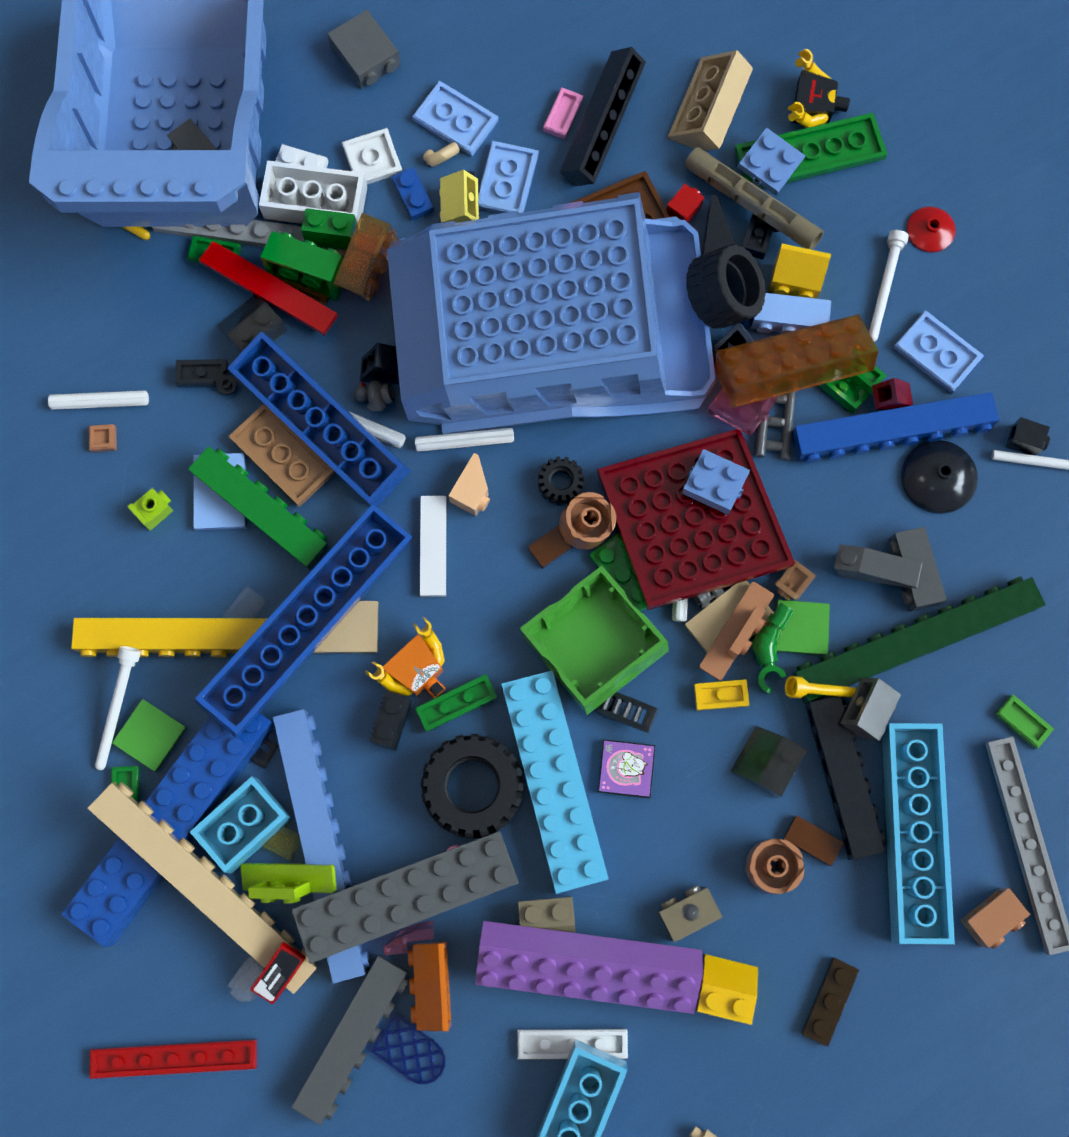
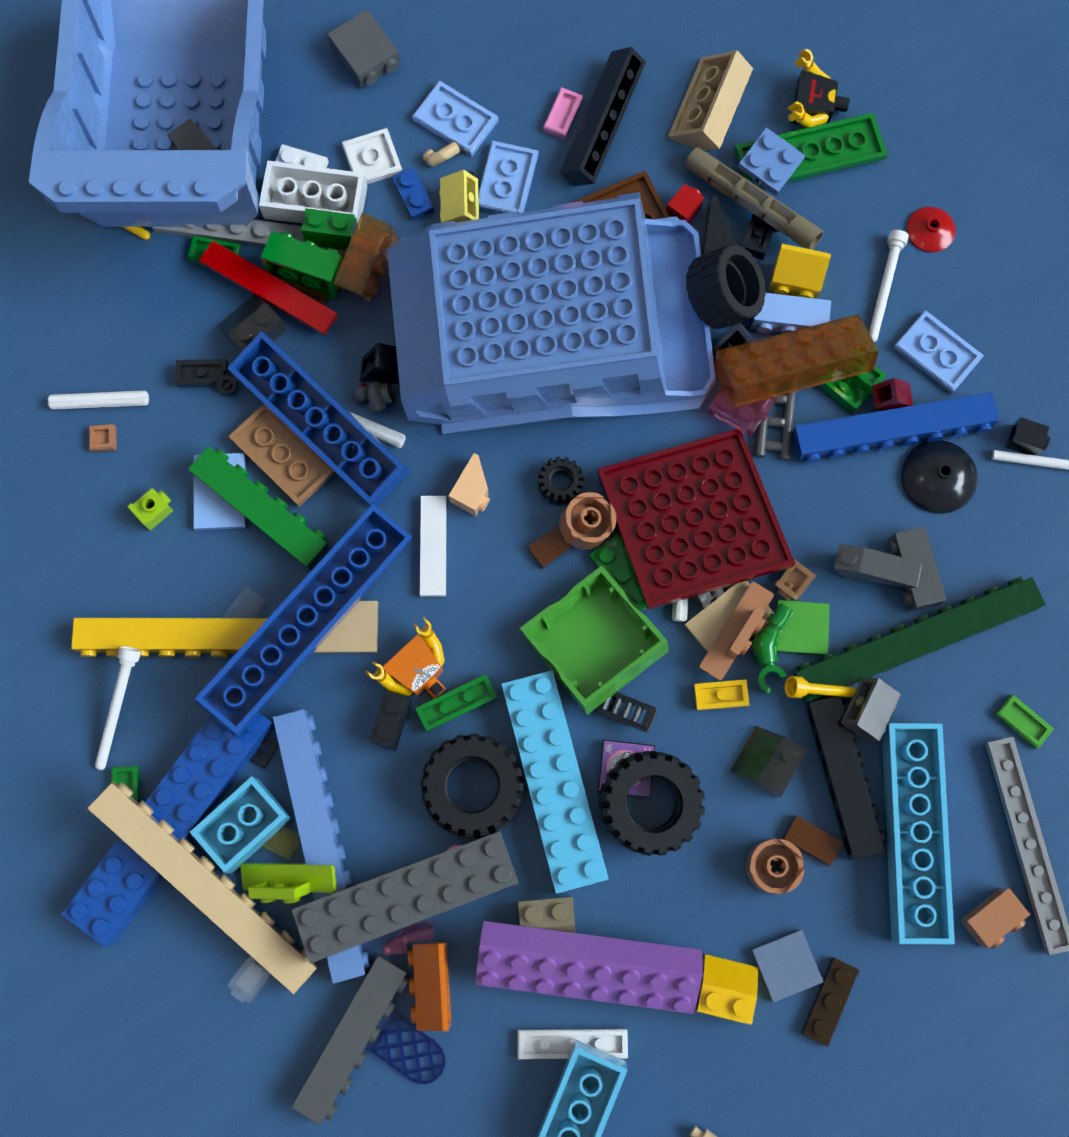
red tile [89,1039,257,1079] -> none
bright green tile [112,699,187,772] -> none
slope [250,942,306,1005] -> none
white axle [415,428,514,452] -> none
dark tan piece [657,885,723,942] -> none
medium blue plate [682,449,750,515] -> none
none -> black tyre [599,751,705,856]
none -> sand blue tile [751,930,823,1003]

